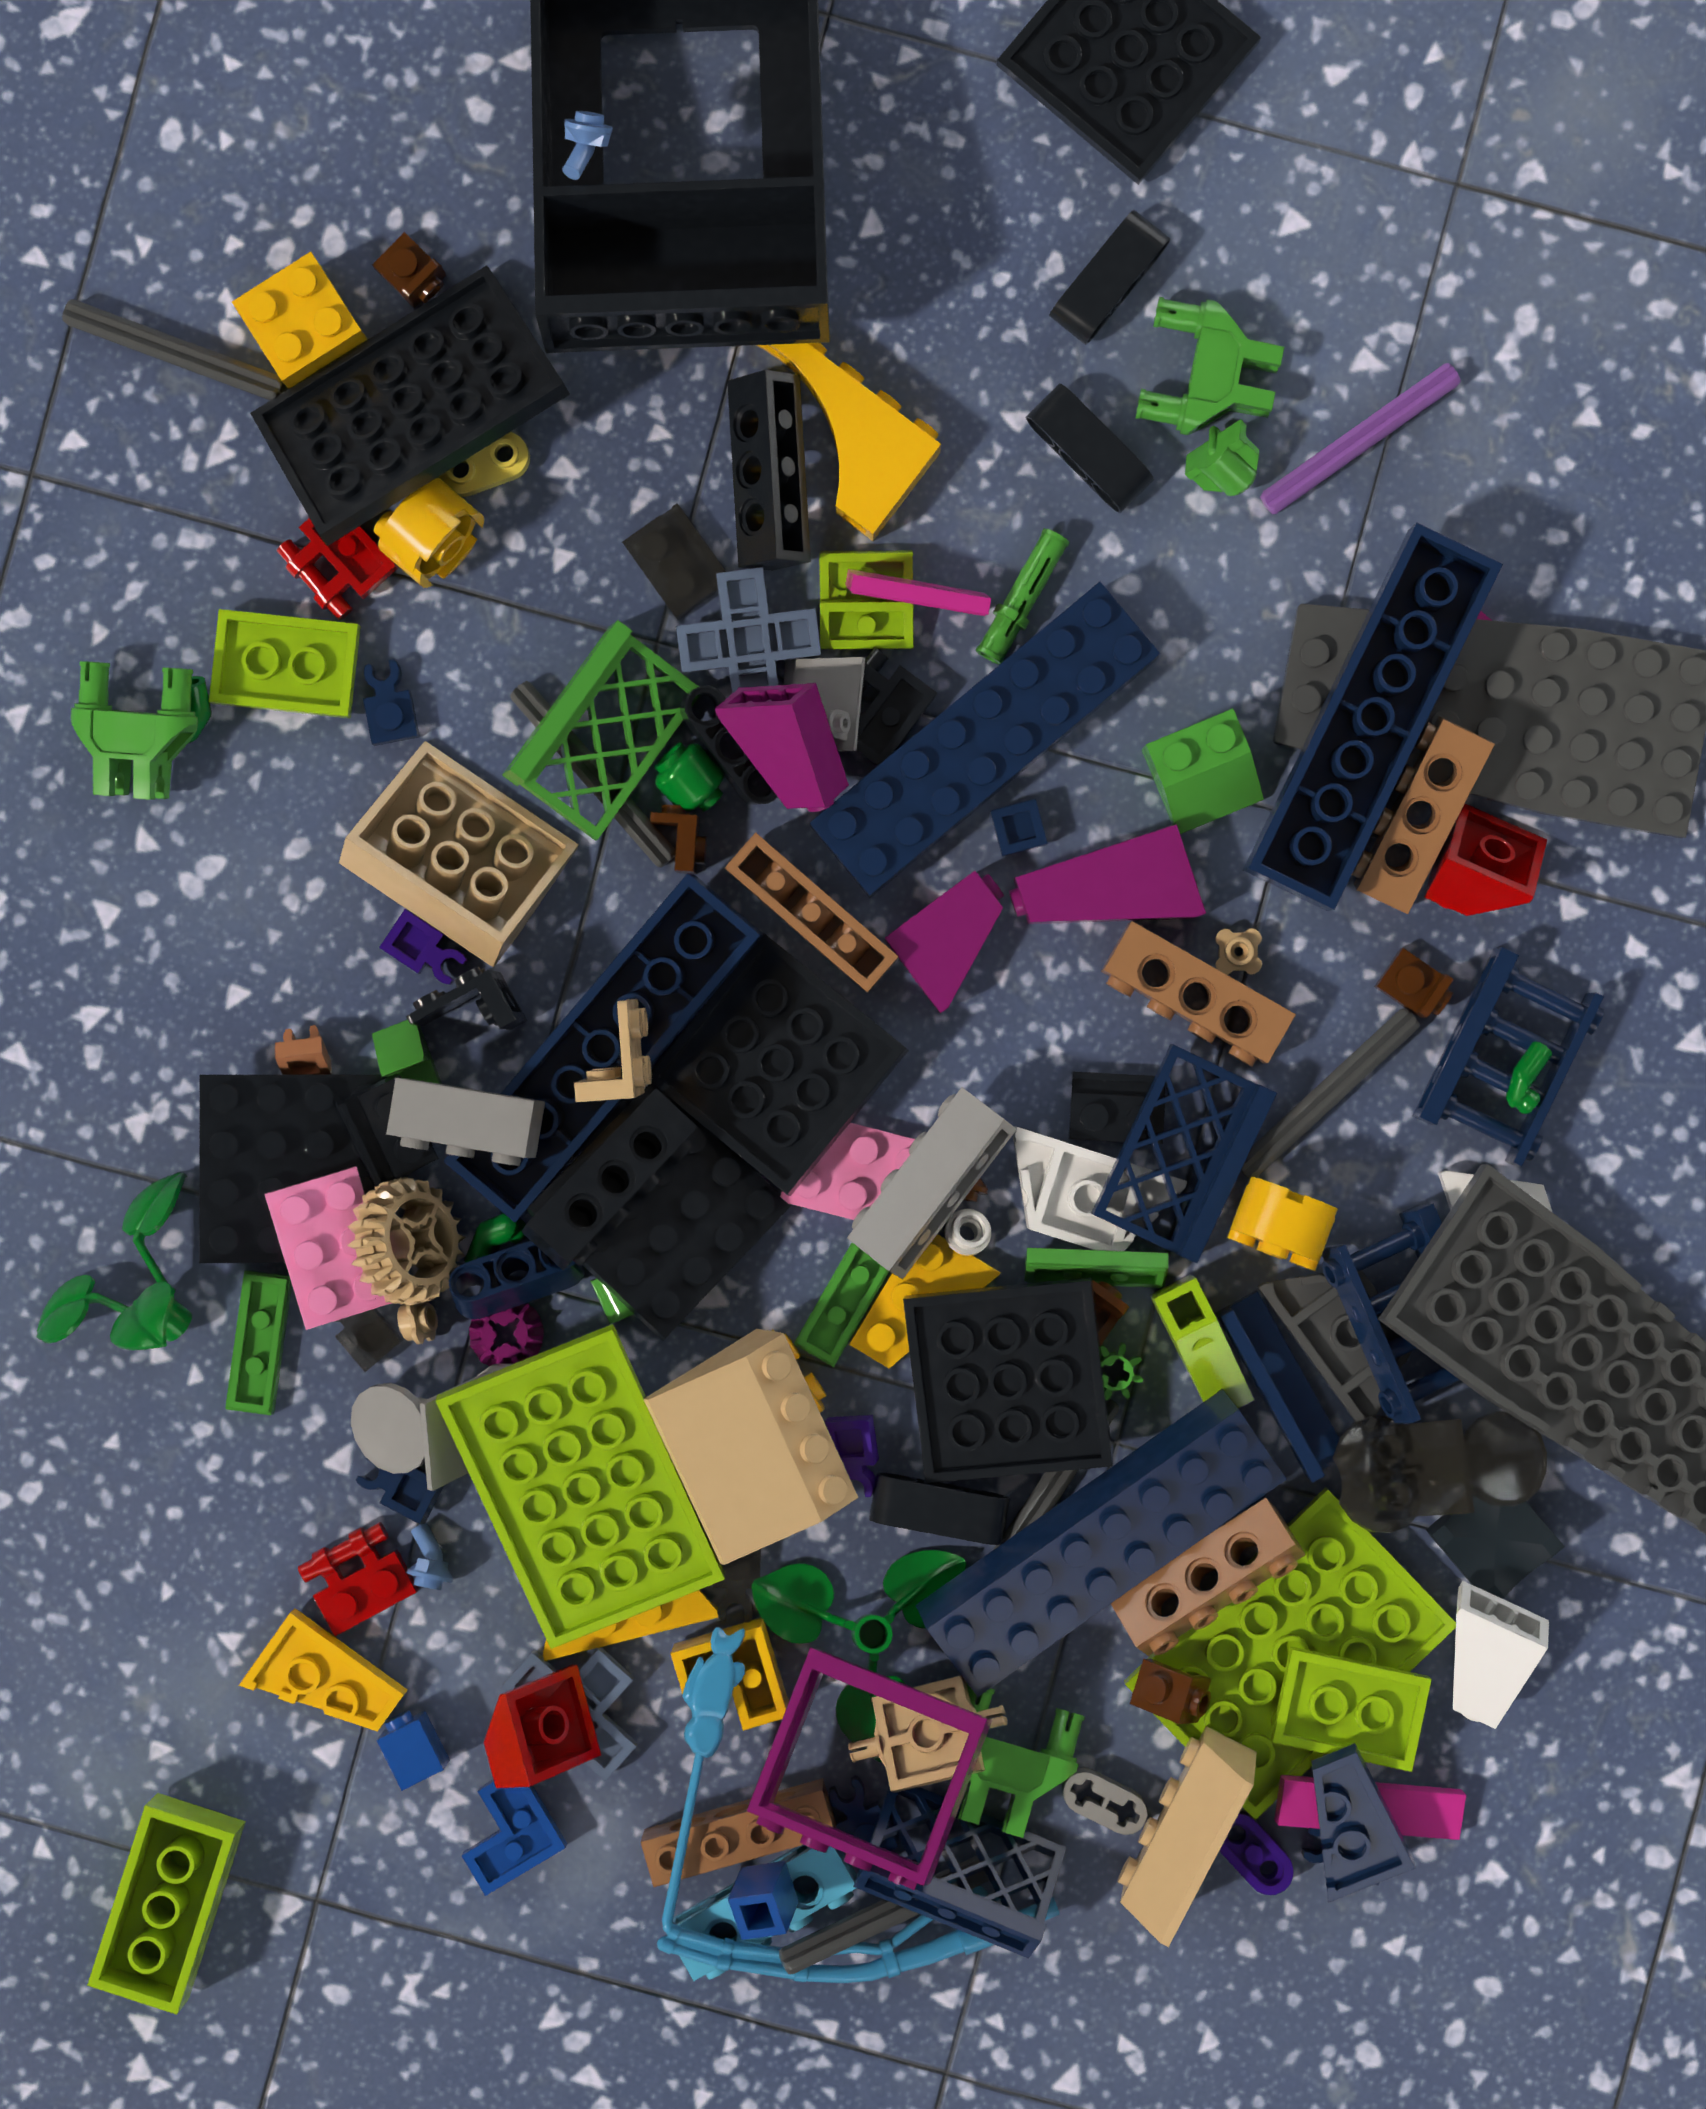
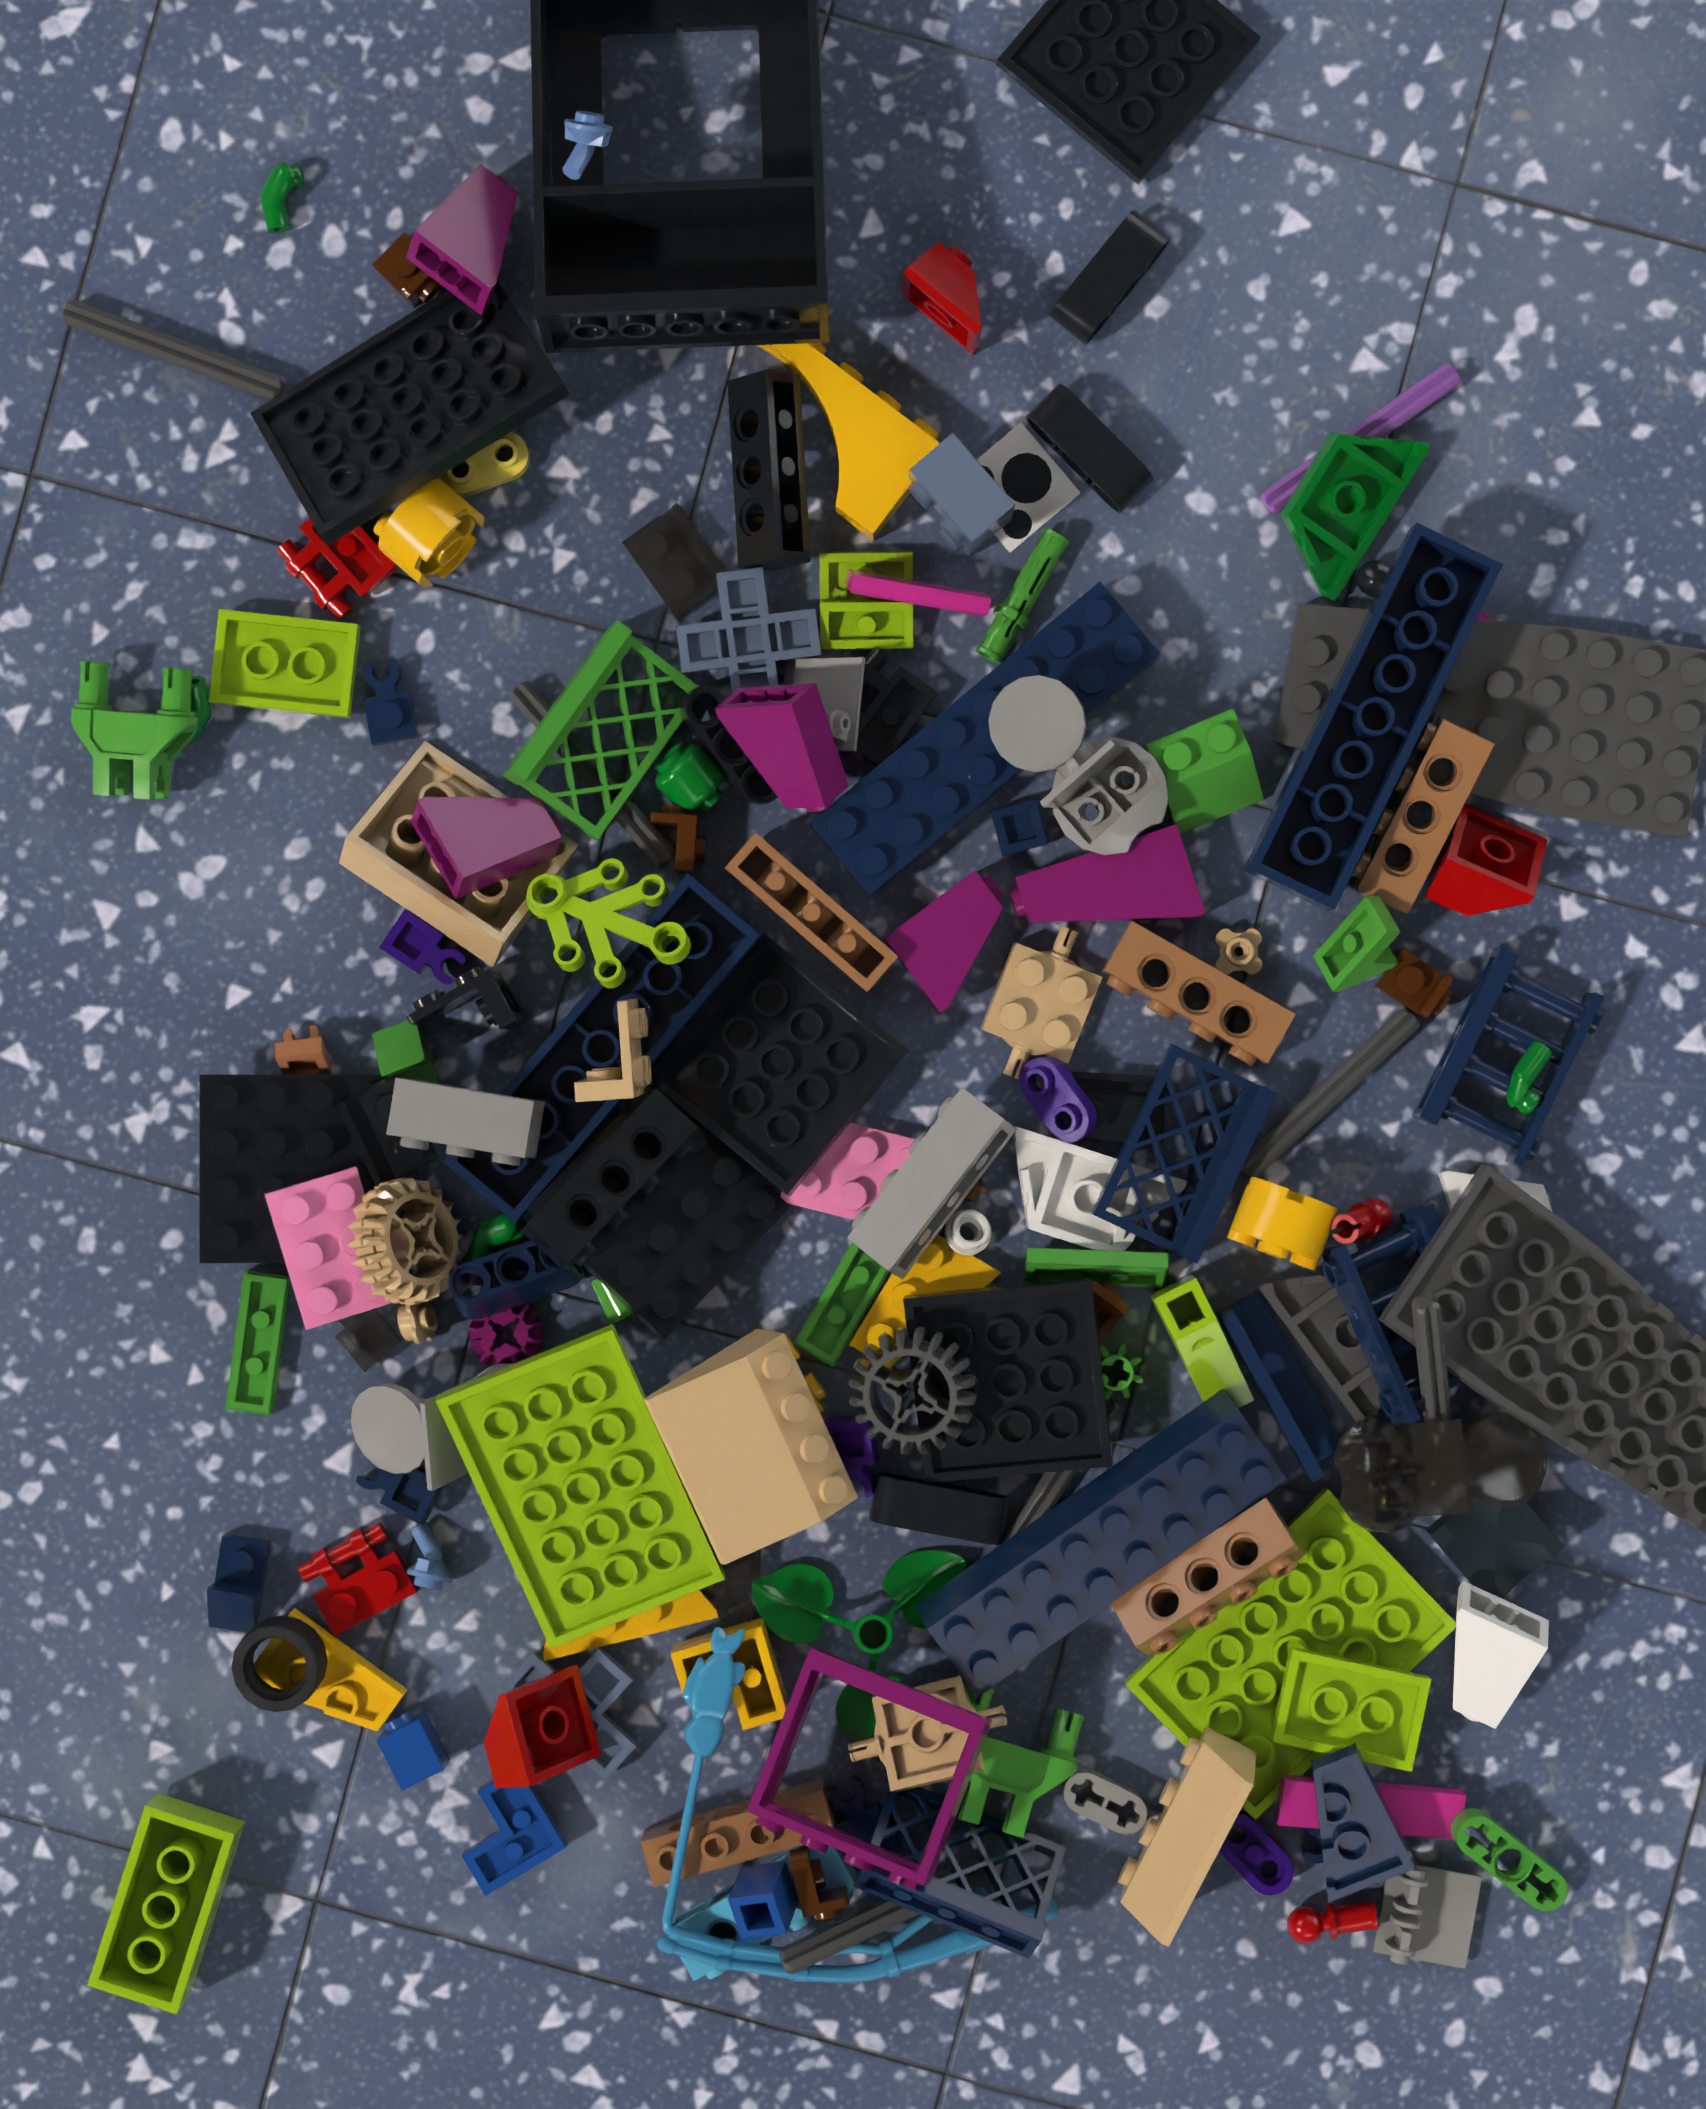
green plant [36,1172,192,1350] -> none
yellow brick [232,251,368,389] -> none
reddish brown bracket [1130,1659,1211,1724] -> none
bright green connector [1135,297,1284,435] -> none
bright green piece [1185,419,1259,496] -> none
none -> dark blue slope [207,1534,271,1633]
none -> black tyre [231,1615,328,1712]
none -> green arm [260,162,304,233]
none -> magenta slope [406,164,518,315]
none -> magenta slope [411,797,562,899]
none -> lime plant [526,858,691,988]
none -> reddish brown bracket [789,1846,850,1920]
none -> dark grey gear [849,1327,977,1454]
none -> red slope [902,242,982,355]
none -> sand blue brick [908,433,1015,557]
none -> sticker [977,423,1081,553]
none -> tan plate [980,926,1102,1080]
none -> light grey piece [988,675,1169,855]
none -> dark purple plate [1019,1056,1097,1143]
none -> green wing [1280,432,1431,602]
none -> red pin [1287,1899,1378,1944]
none -> bright green slope [1313,895,1401,992]
none -> red pin [1331,1198,1392,1244]
none -> black hinge [1357,559,1391,598]
none -> light grey hinge [1373,1864,1482,1969]
none -> dark grey axle [1411,1293,1454,1454]
none -> bright green beam [1451,1808,1568,1912]

